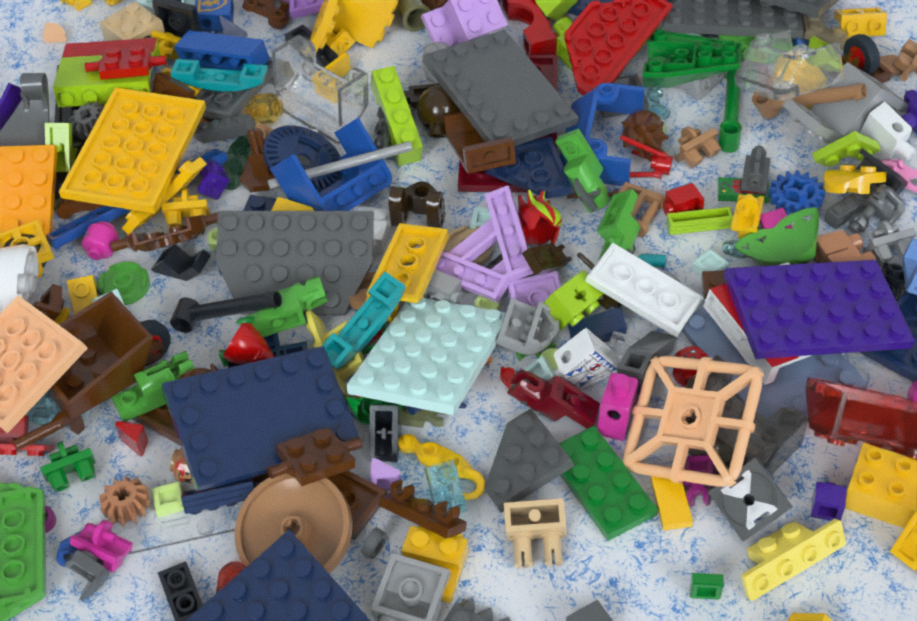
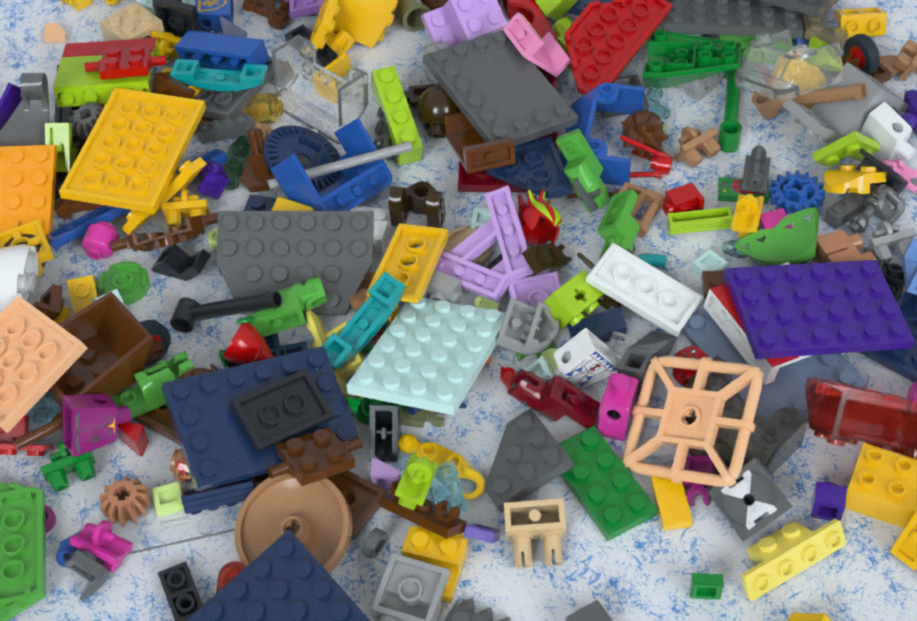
none -> magenta torso [62,394,131,457]
none -> black plate [229,369,334,454]
none -> lime hips [394,453,439,510]
none -> tile [463,523,500,543]
none -> bright pink panel [502,12,570,77]

